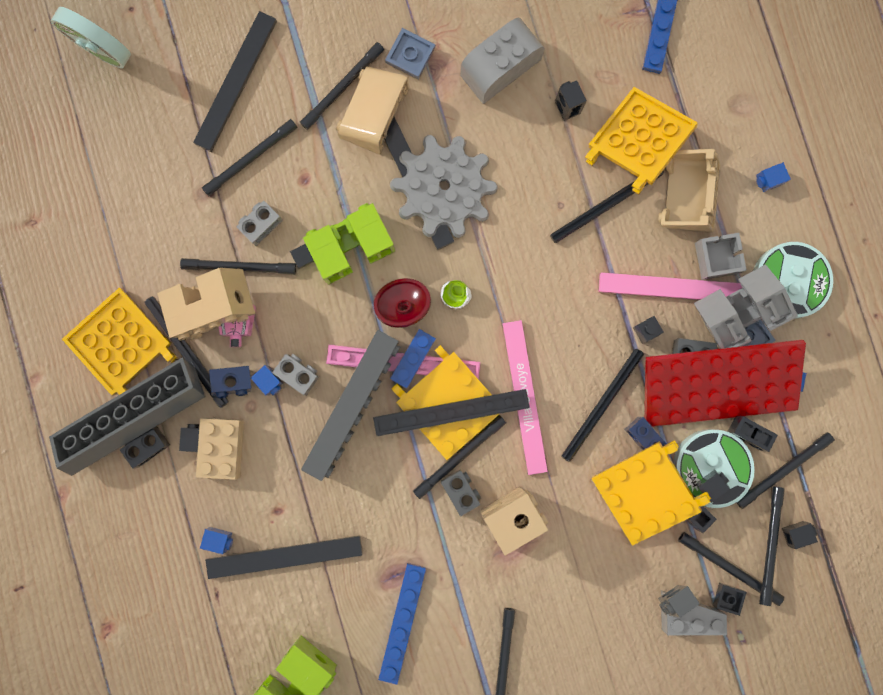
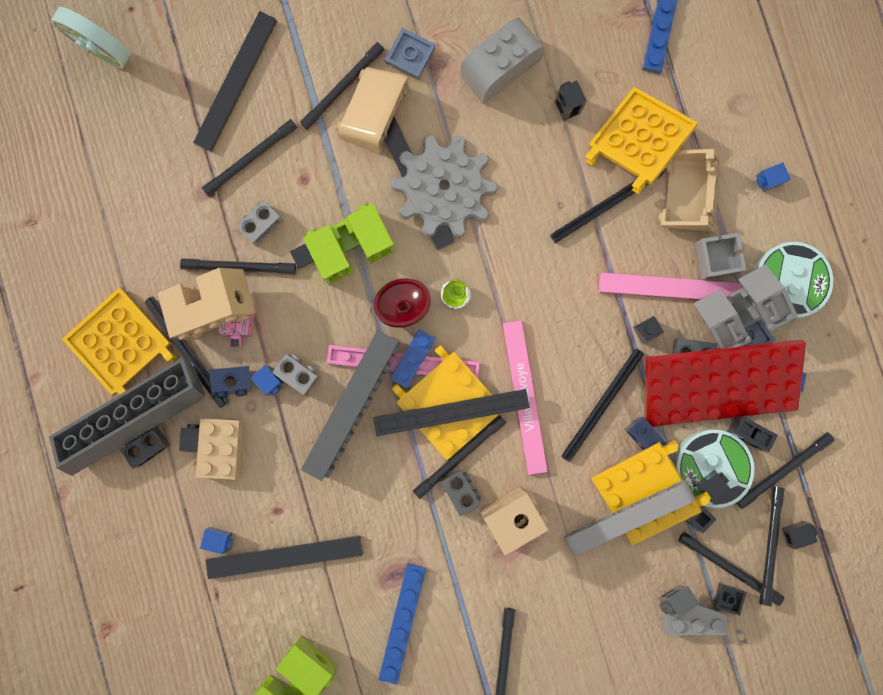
none -> light grey beam [564,480,696,555]

